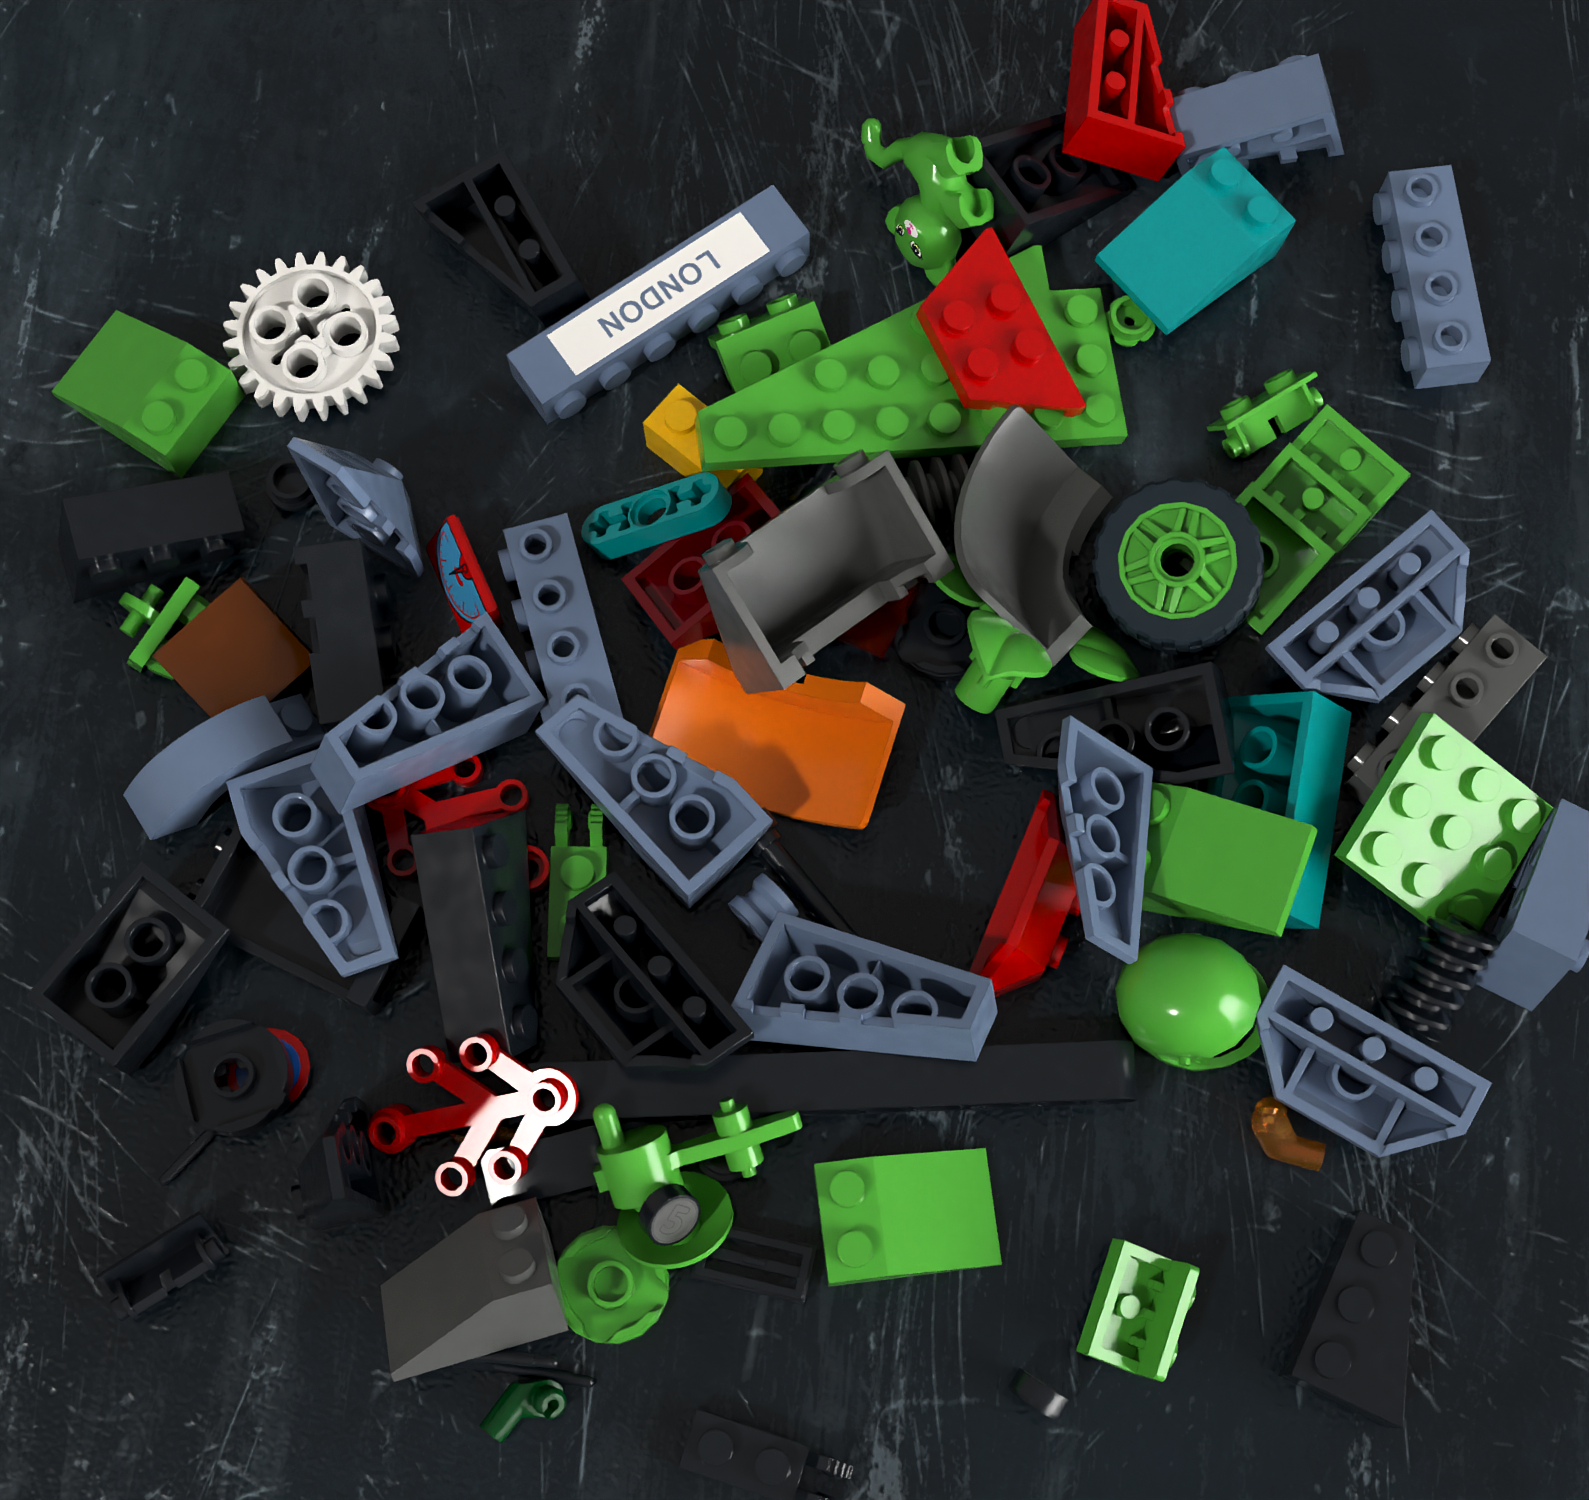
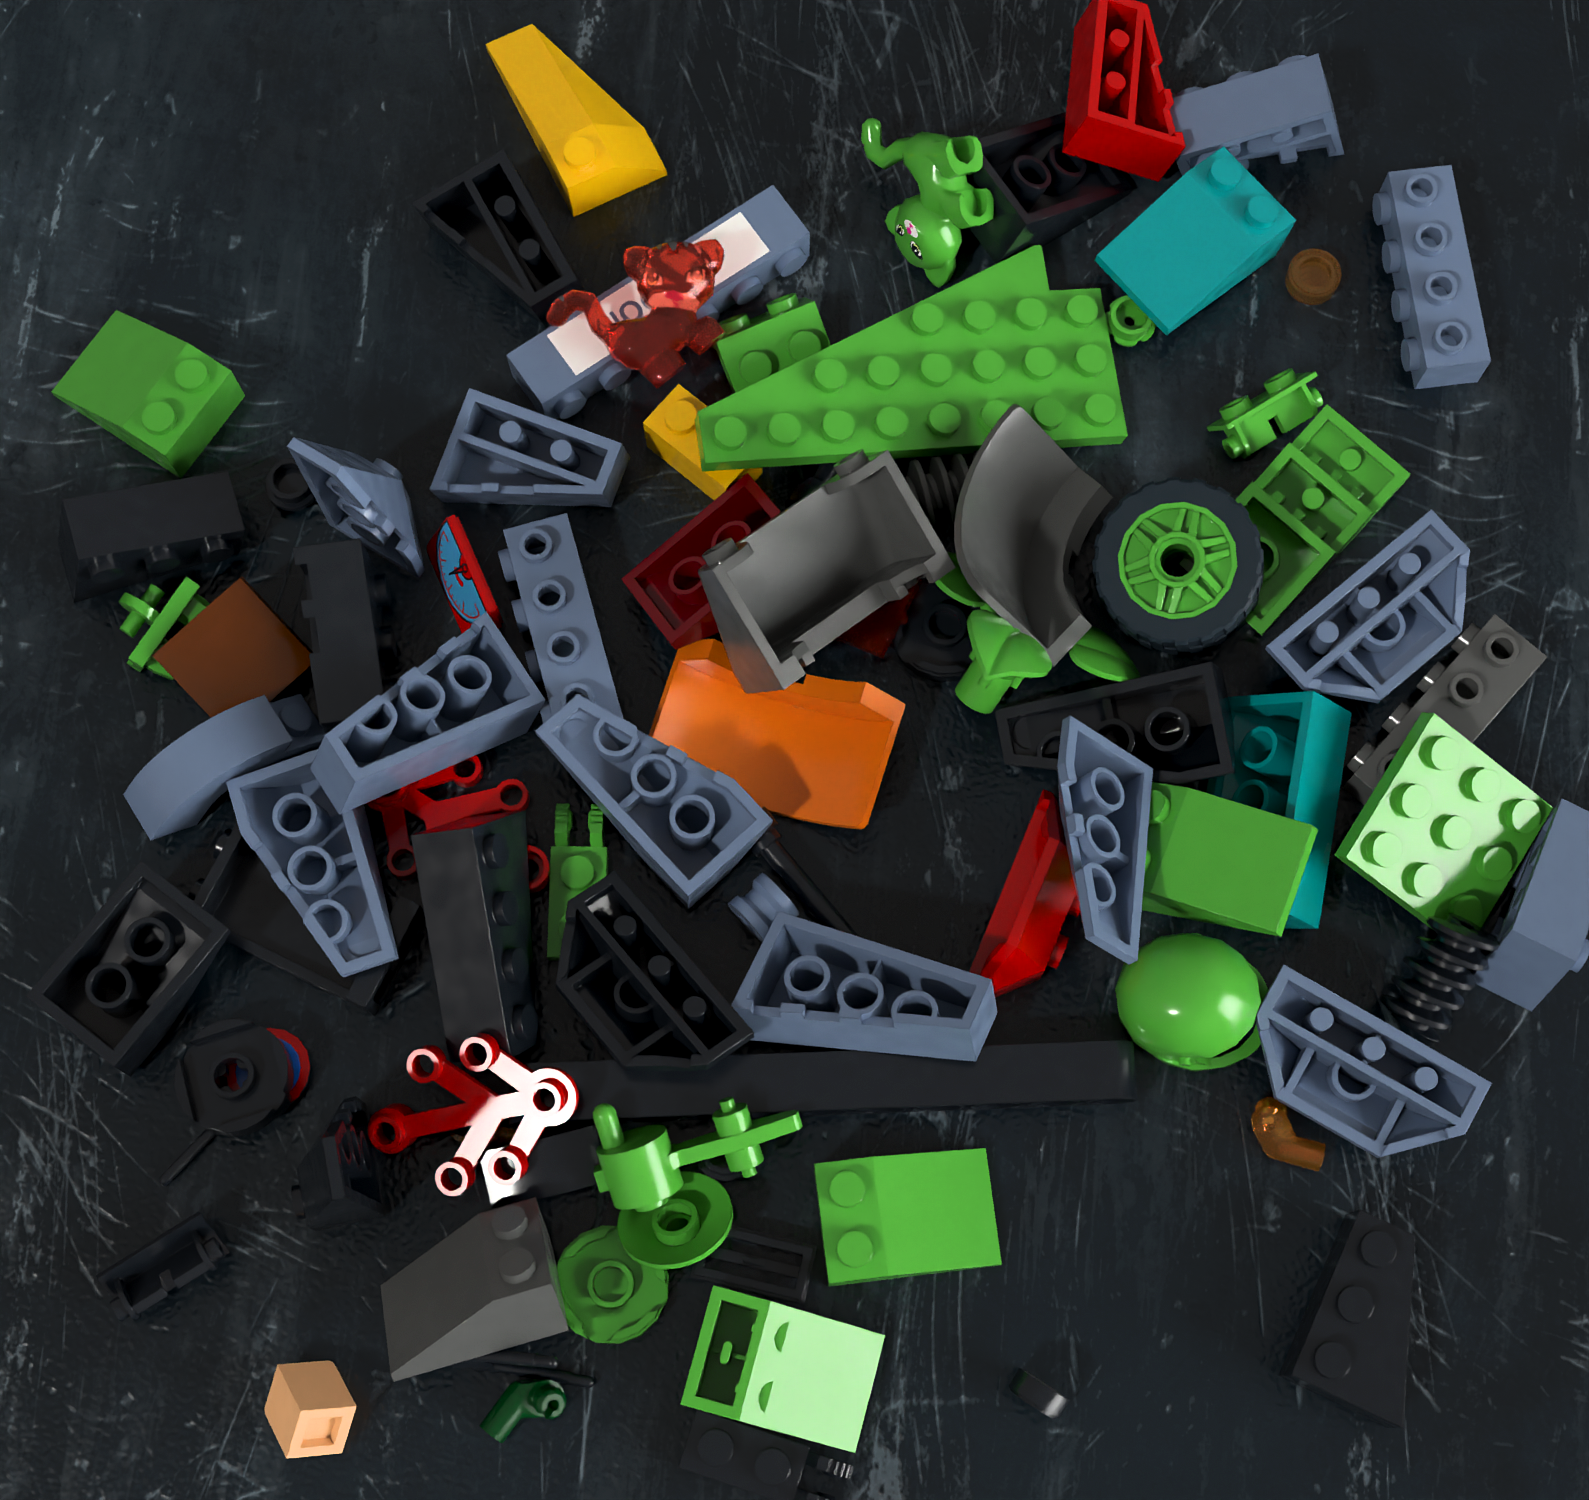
white gear [223,251,400,422] -> none
teal beam [581,472,732,560] -> none
tile [639,1184,701,1246] -> none
red wing [916,227,1087,417] -> none
bright green bracket [1076,1238,1200,1382] -> none
none -> light nougat panel [264,1360,357,1459]
none -> sand blue wedge [429,388,630,507]
none -> yellow wedge [485,24,667,217]
none -> clear red animal [546,239,727,389]
none -> slope [680,1285,885,1453]
none -> clear orange tile [1285,248,1342,305]

